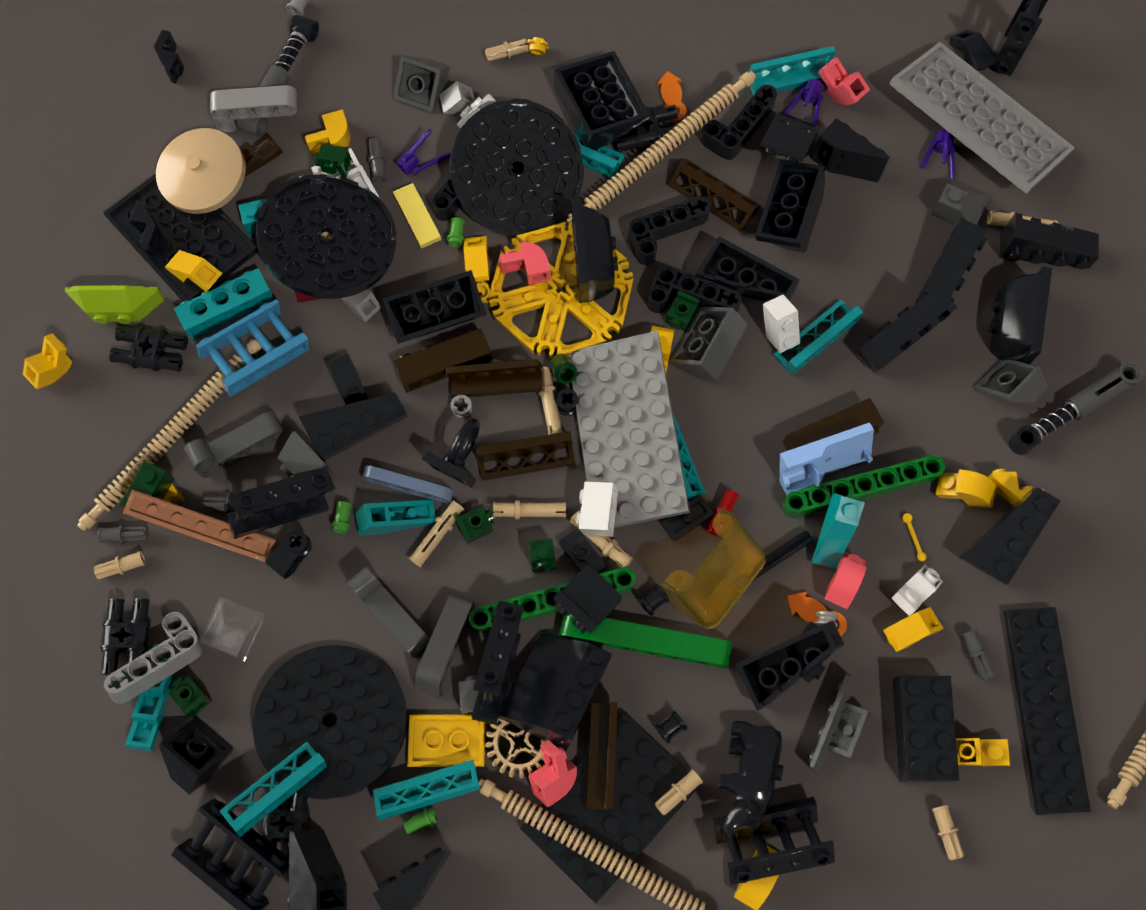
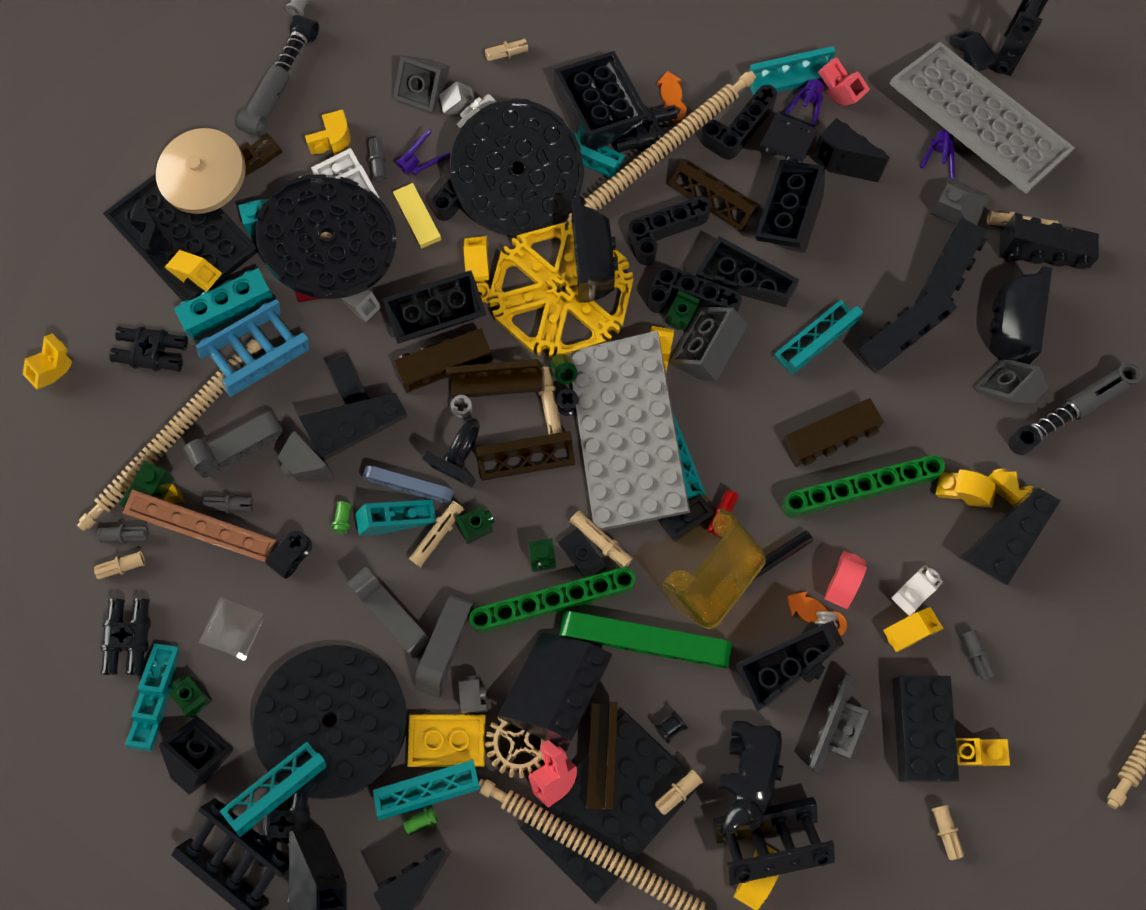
lime wedge [65,285,165,324] -> none
light grey beam [104,612,202,704] -> none
black slope [154,29,184,84] -> none
light grey beam [210,85,297,133] -> none
black fence [226,467,335,539] -> none
dark green brick [315,144,352,178] -> none
bright green pin [447,217,465,248] -> none
black fence [472,601,524,725] -> none
tan pin [493,500,566,519] -> none
coral brick [499,242,551,285] -> none
yellow plate [527,37,549,55] -> none
black bracket [553,566,622,635] -> none
white brick [576,482,618,537] -> none
black bush [638,584,671,616] -> none
white brick [763,295,800,353] -> none
light blue piece [779,423,874,495] -> none
teal slope [812,493,865,569] -> none
yellow hinge [902,513,927,561] -> none
black plate [1004,607,1091,815] -> none

